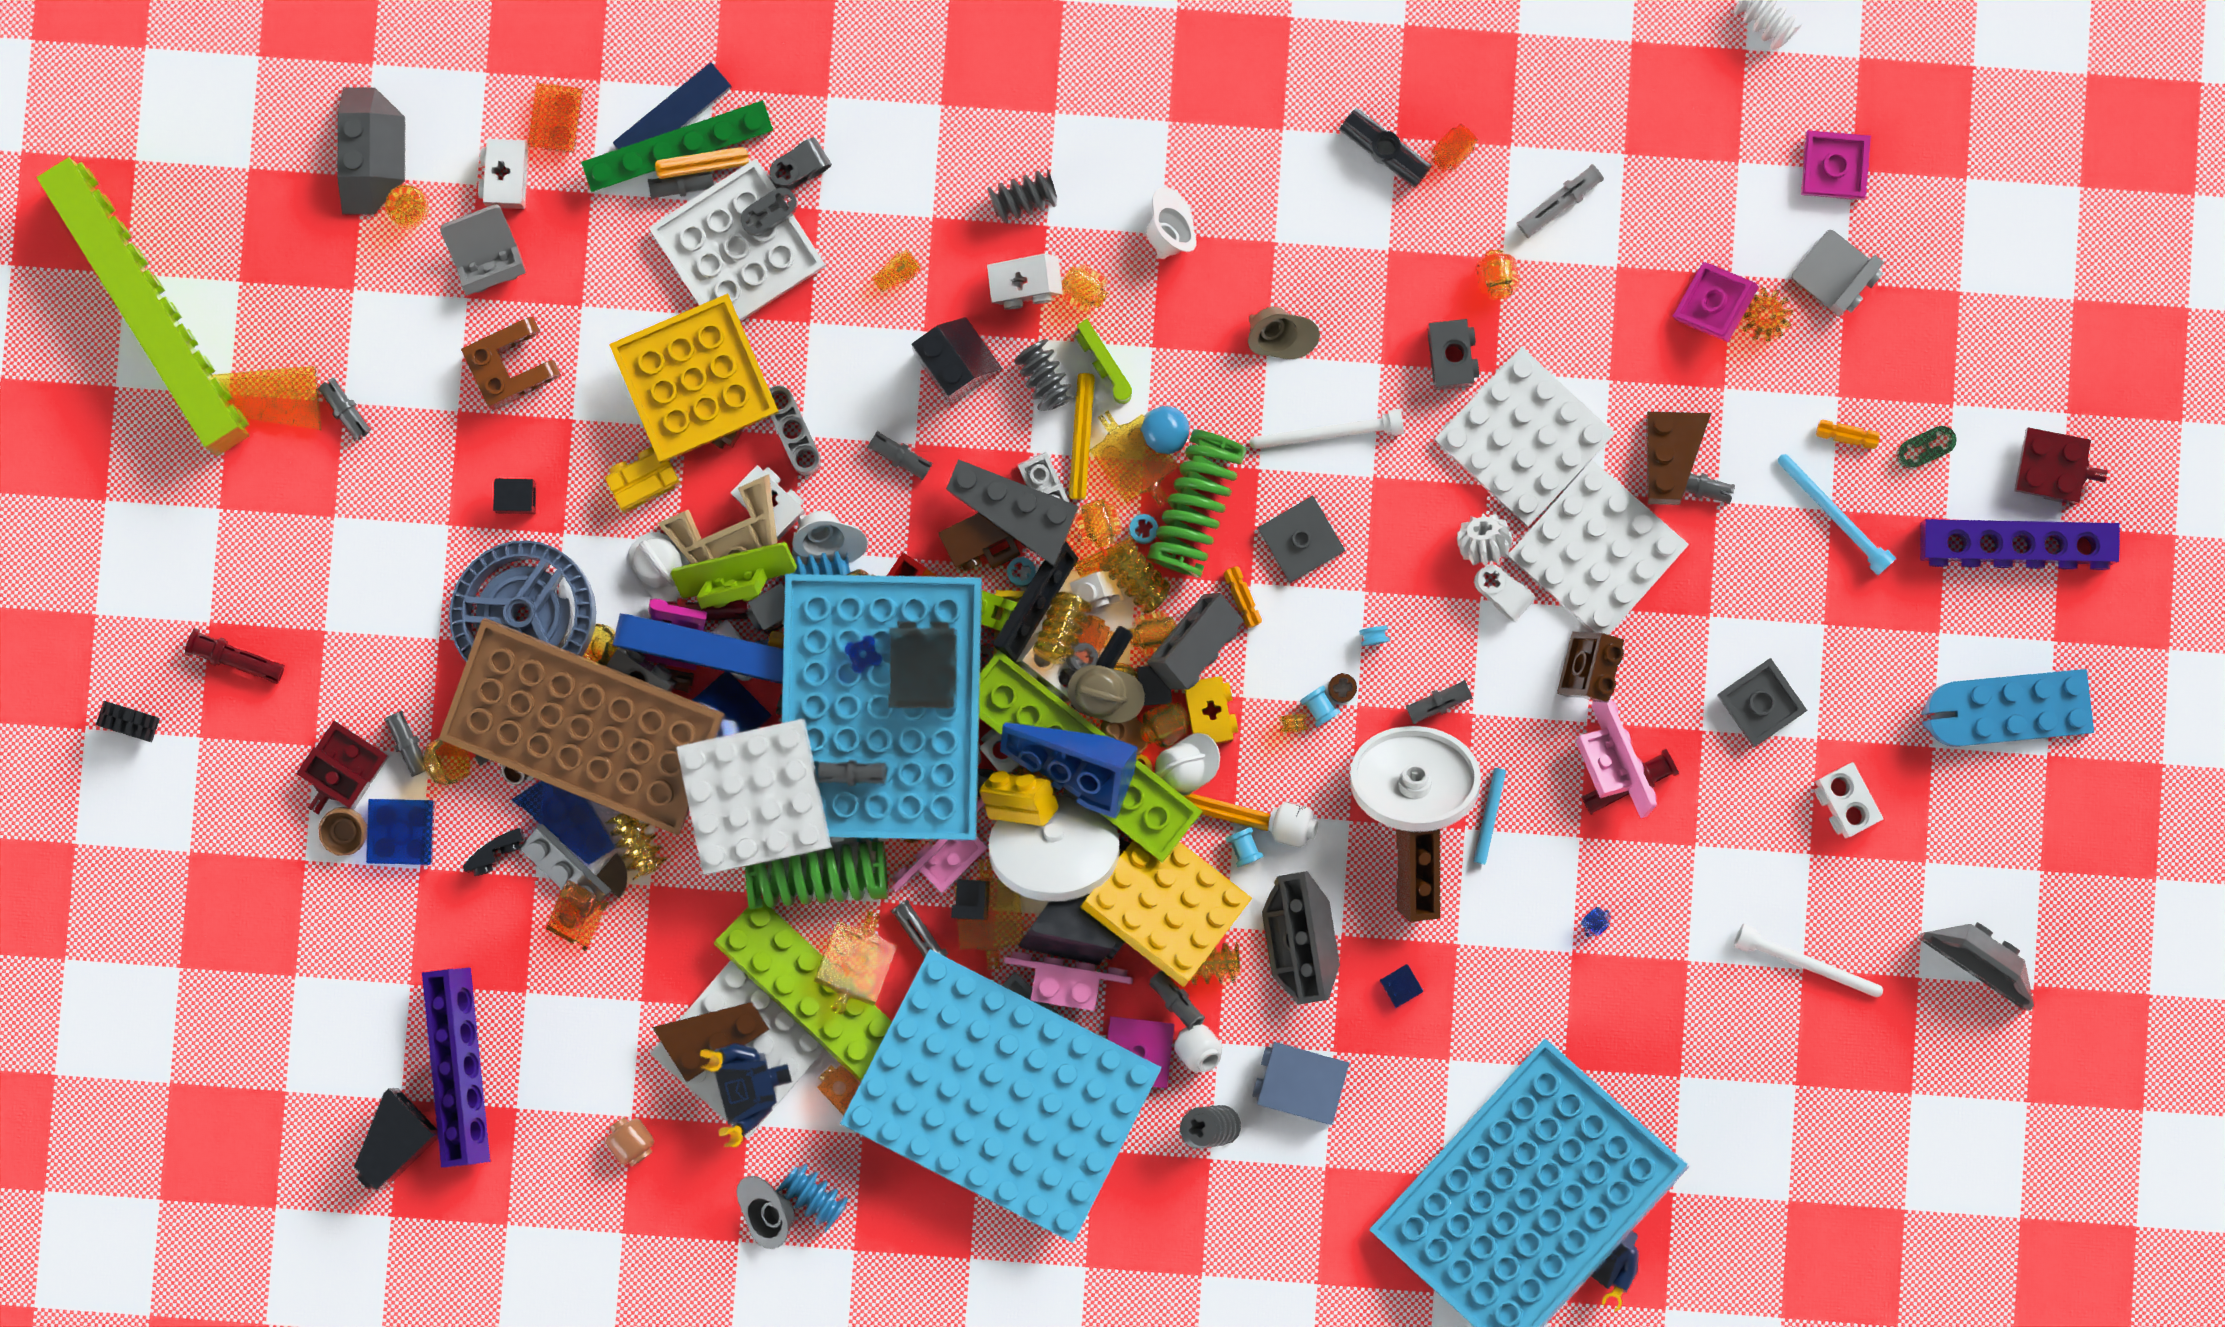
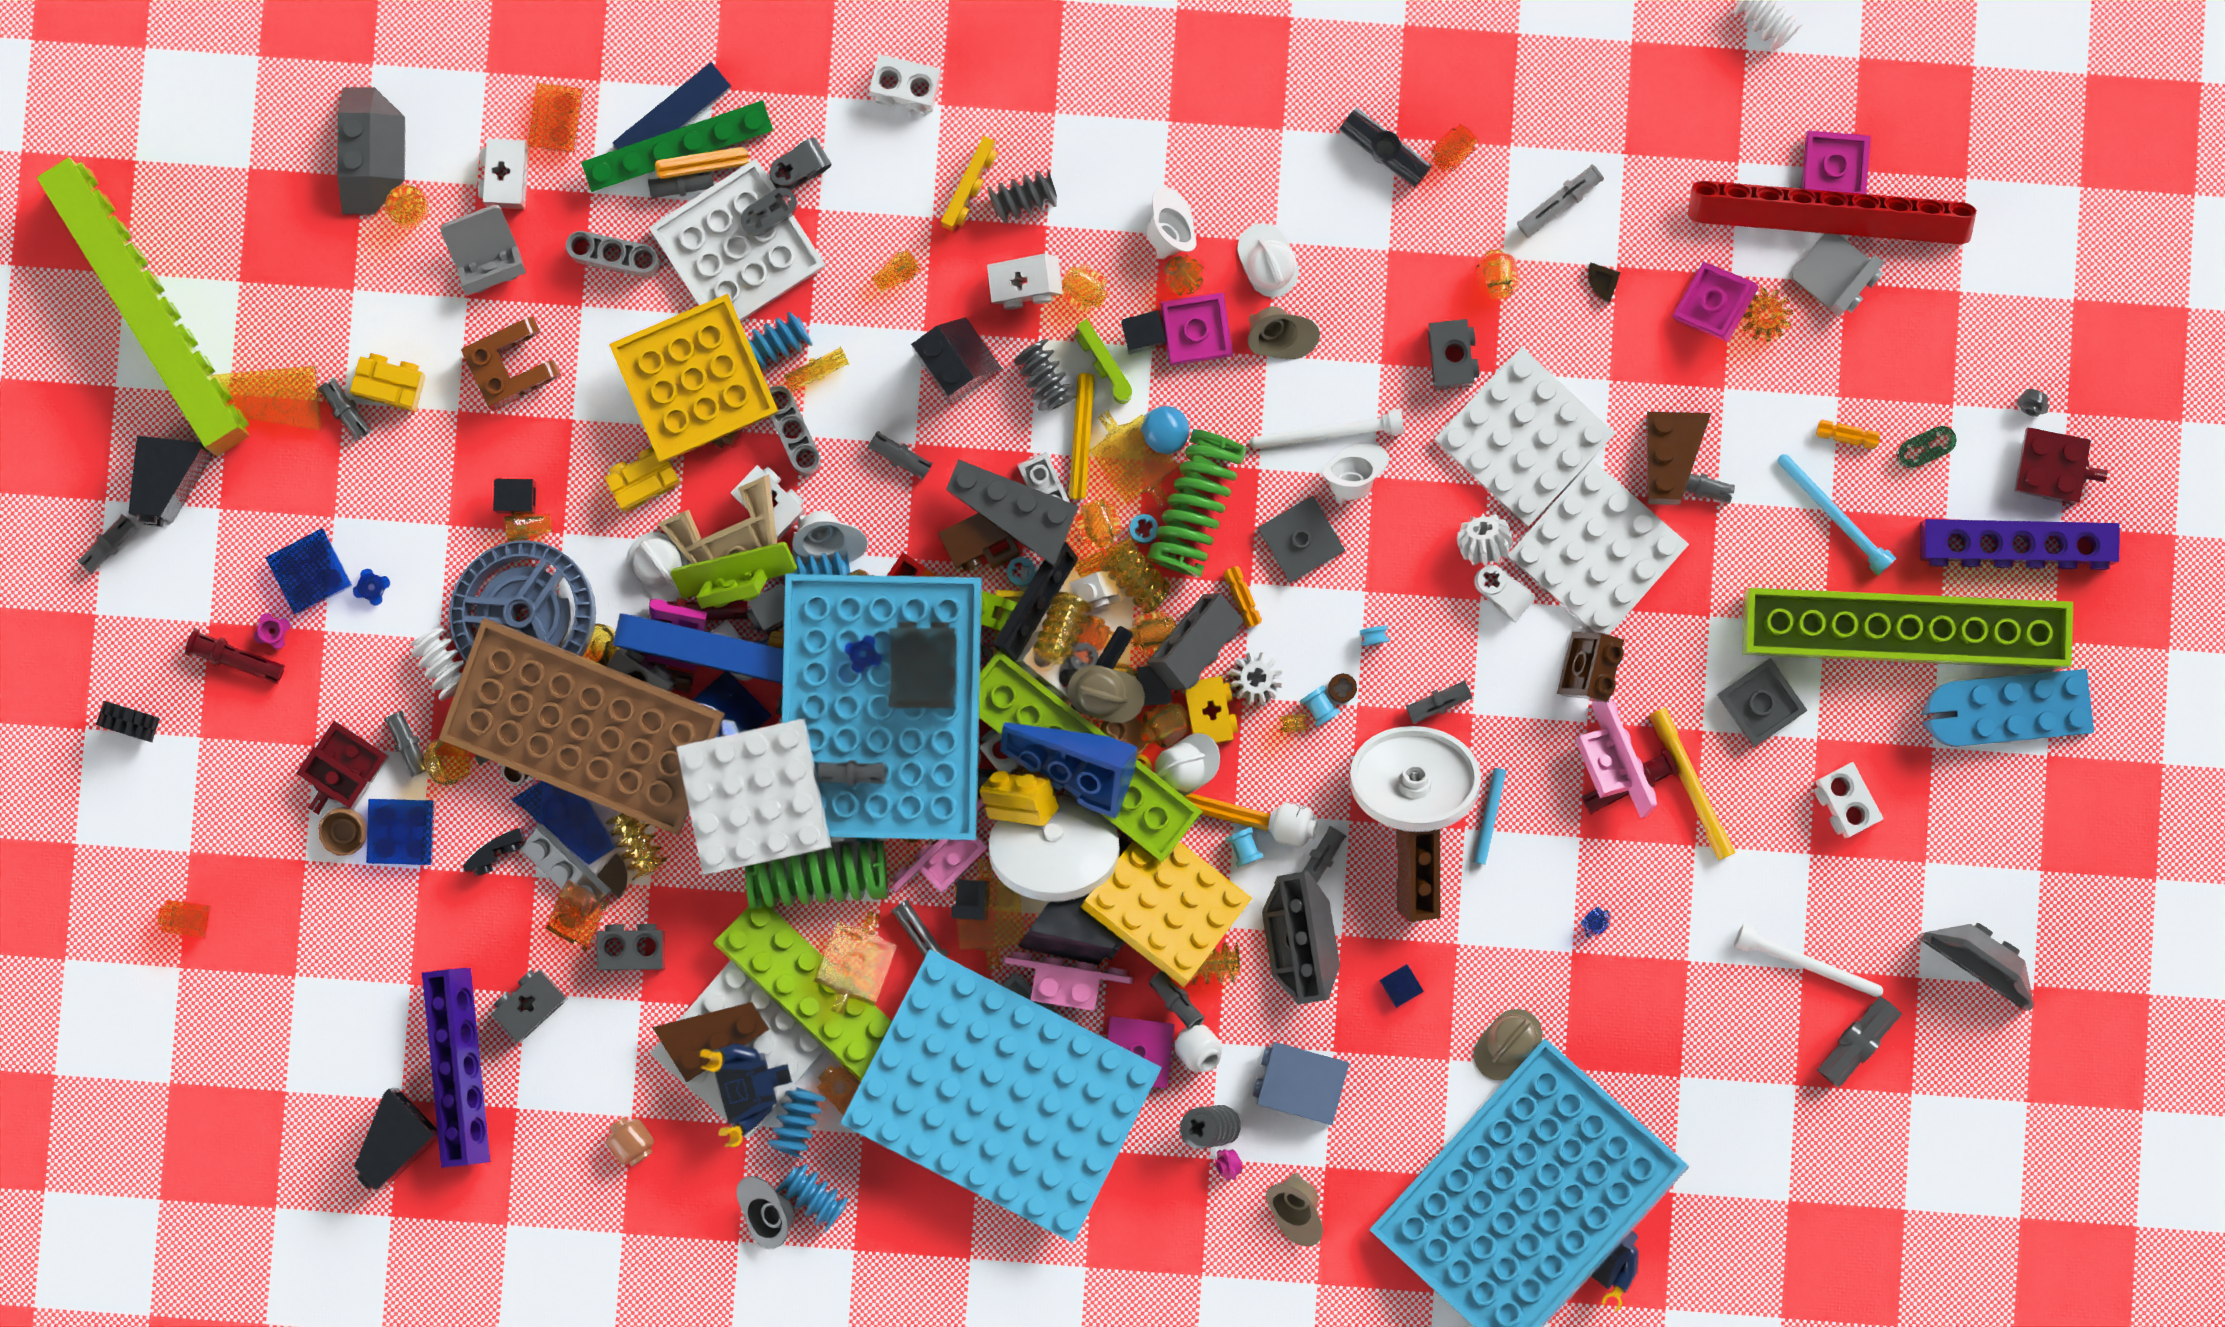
none -> dark grey pin [77,514,137,574]
none -> black slope [128,436,213,527]
none -> clear orange brick [158,899,210,938]
none -> dark pink plate [254,613,291,649]
none -> clear blue plate [265,528,353,615]
none -> yellow brick [350,353,426,412]
none -> clear blue plate [353,568,390,606]
none -> white piece [408,628,465,701]
none -> dark grey brick [491,970,569,1043]
none -> clear yellow cone [504,513,552,542]
none -> light grey beam [566,231,660,278]
none -> dark grey brick [597,924,665,971]
none -> dark azure piece [747,311,813,369]
none -> dark azure piece [767,1086,827,1159]
none -> clear yellow pin [784,346,850,393]
none -> white brick [869,54,942,114]
none -> yellow plate [941,135,998,232]
none -> black panel [1121,310,1166,355]
none -> dark pink plate [1160,292,1233,366]
none -> gear [1164,254,1204,296]
none -> dark pink plate [1215,1149,1243,1181]
none -> white gear [1229,651,1283,706]
none -> white piece [1237,223,1299,298]
none -> dark tan piece [1265,1173,1324,1247]
none -> dark grey pin [1302,826,1347,883]
none -> white piece [1322,443,1389,504]
none -> dark tan piece [1474,1009,1543,1081]
none -> dark brown tile [1588,262,1621,304]
none -> yellow piece [1648,707,1736,861]
none -> red beam [1687,181,1977,244]
none -> lime brick [1742,588,2073,669]
none -> dark grey piece [1816,996,1902,1088]
none -> dark grey plate [2017,389,2049,417]

